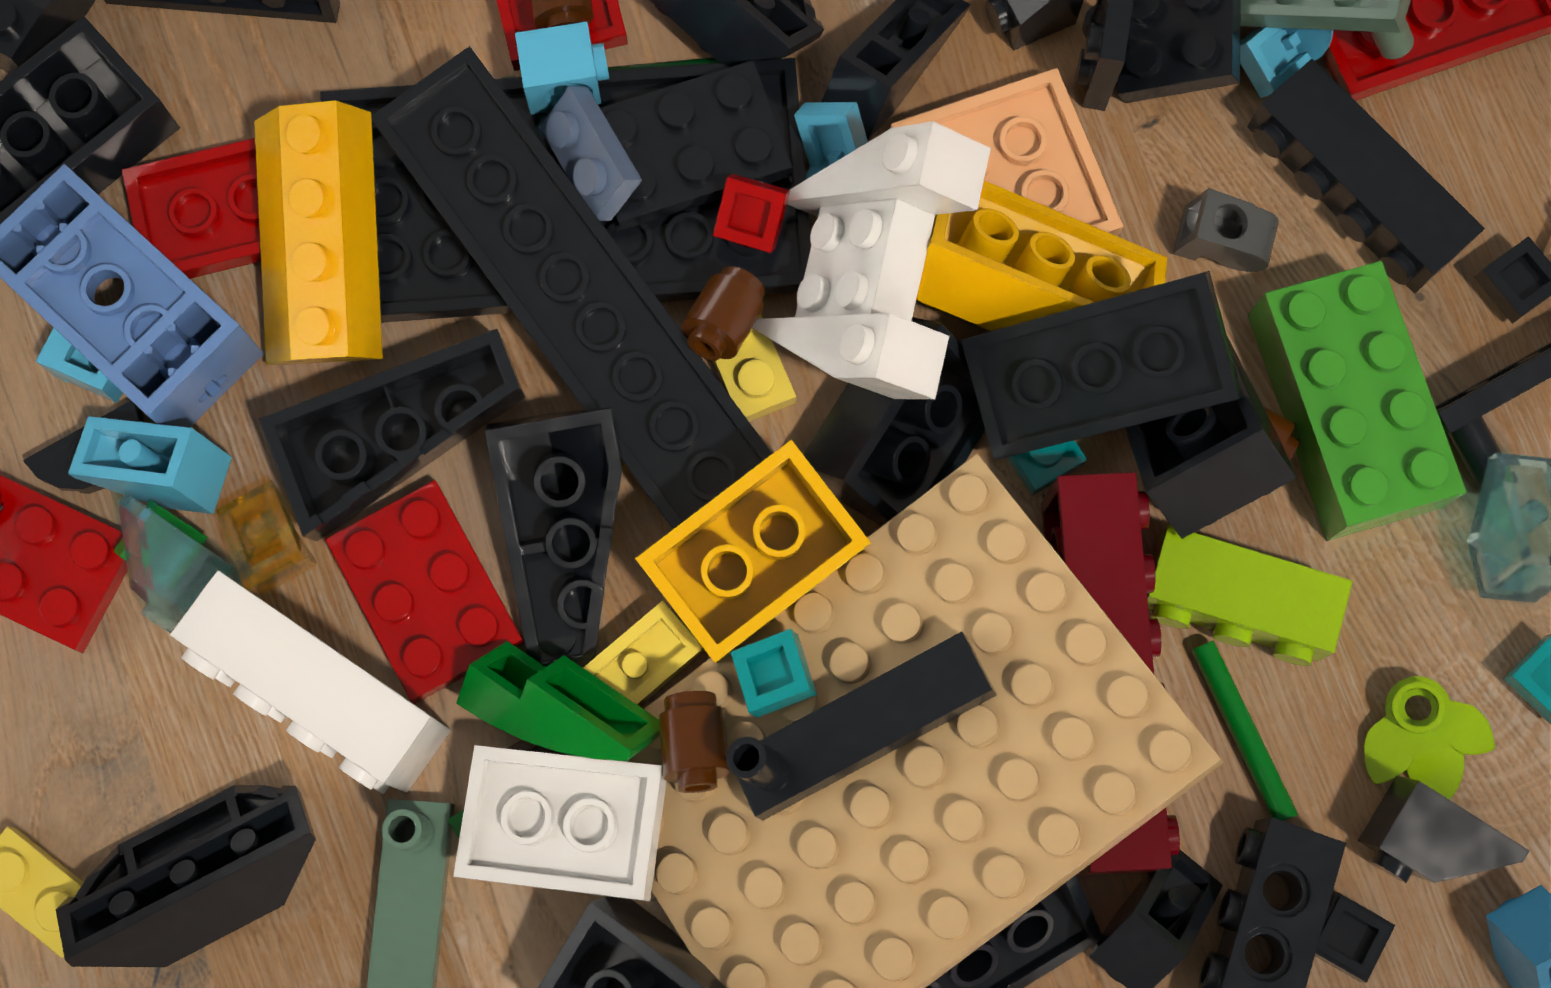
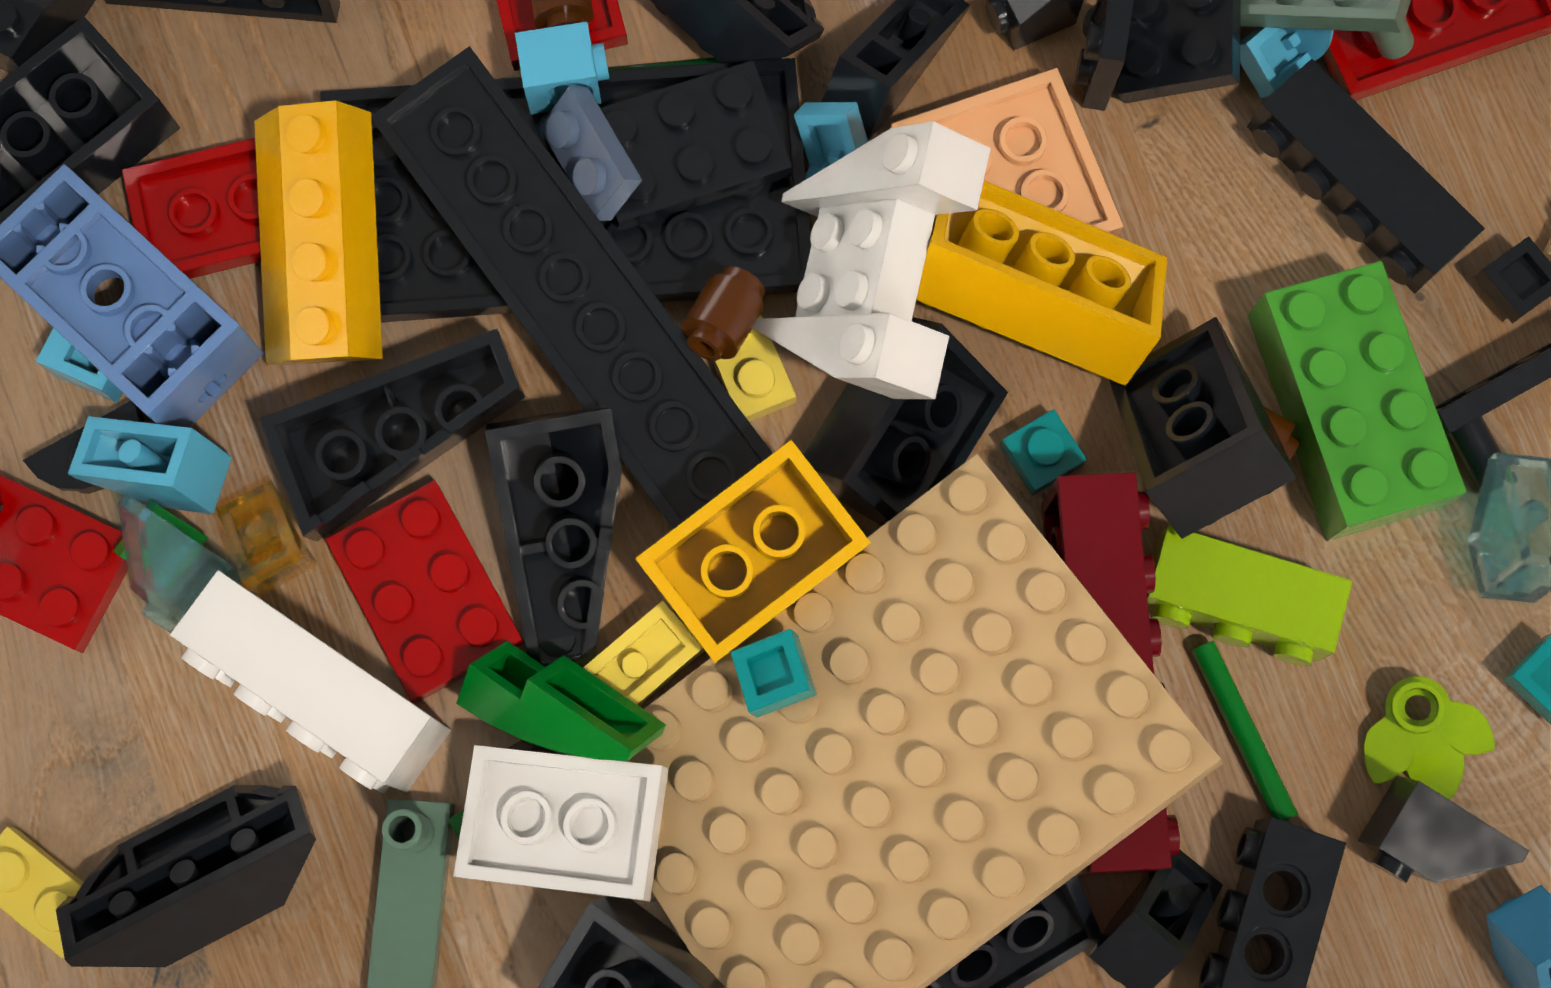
reddish brown brick [659,691,730,793] -> none
red plate [713,173,791,253] -> none
black piece [726,631,997,821] -> none
black plate [961,270,1243,460] -> none
dark grey leg [1173,188,1279,272] -> none
black tile [1315,892,1395,983] -> none

